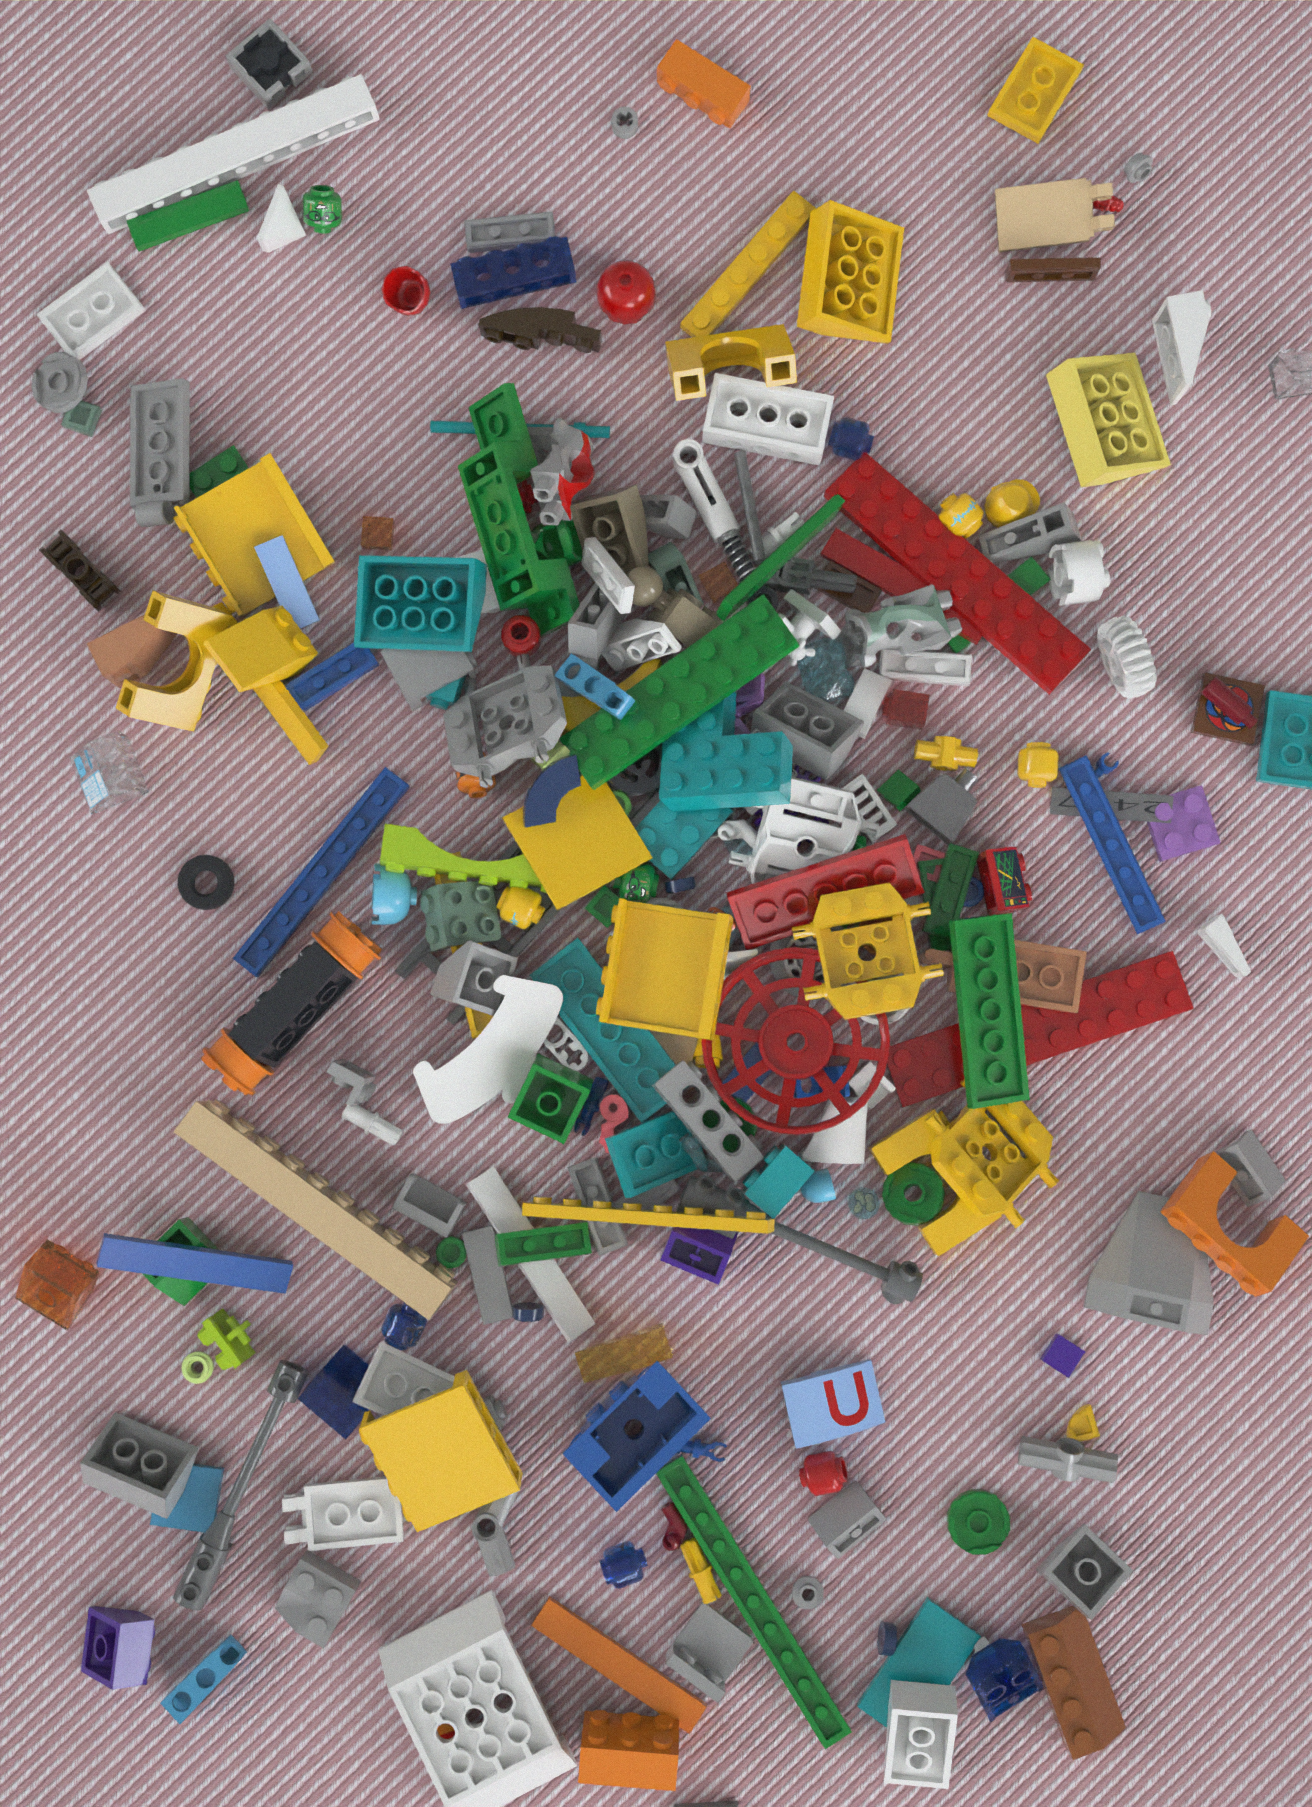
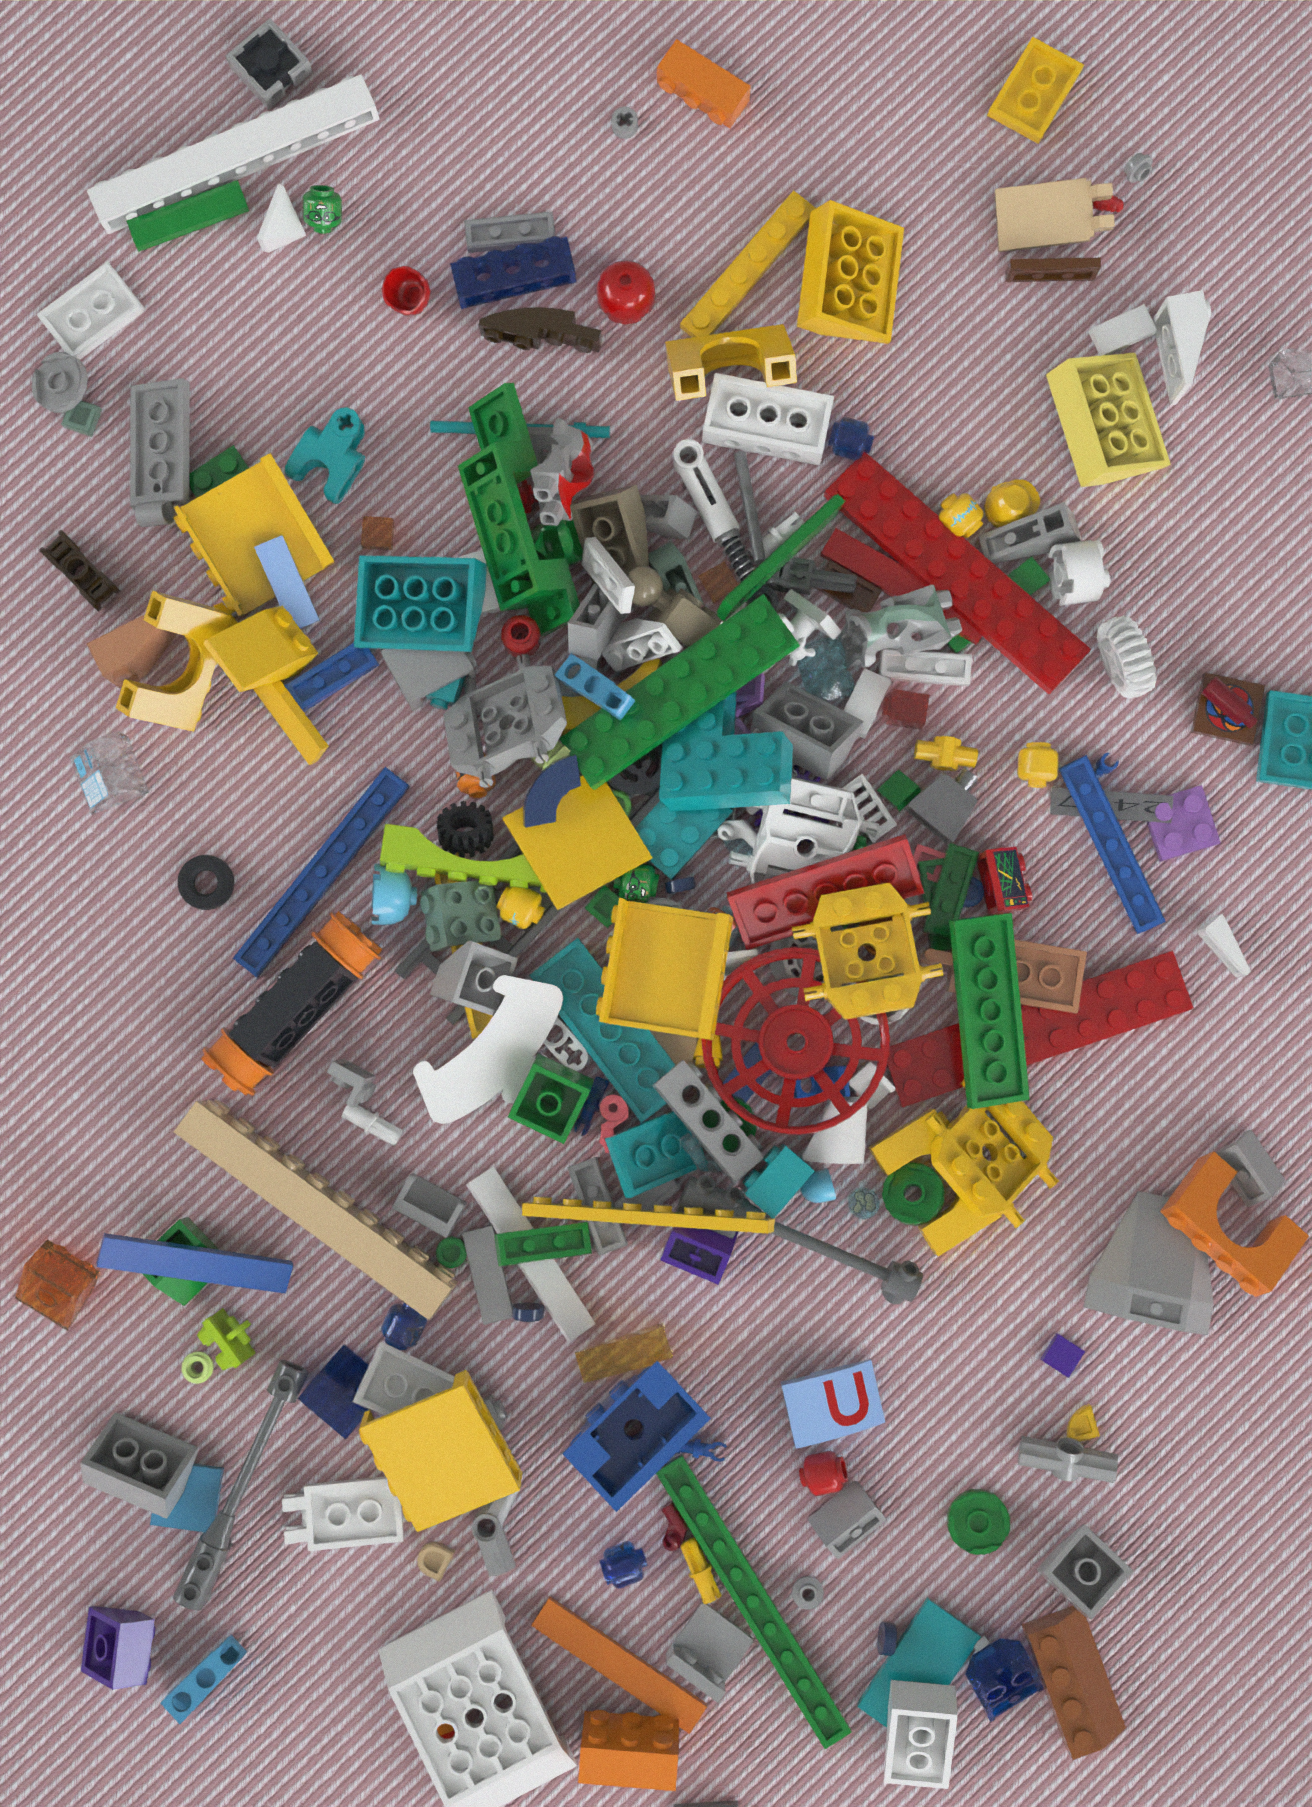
light grey slope [275,1550,361,1648] -> none
none -> teal piece [285,407,365,504]
none -> tan tile [417,1542,455,1582]
none -> black tyre [436,801,494,858]
none -> white tile [1088,304,1157,356]

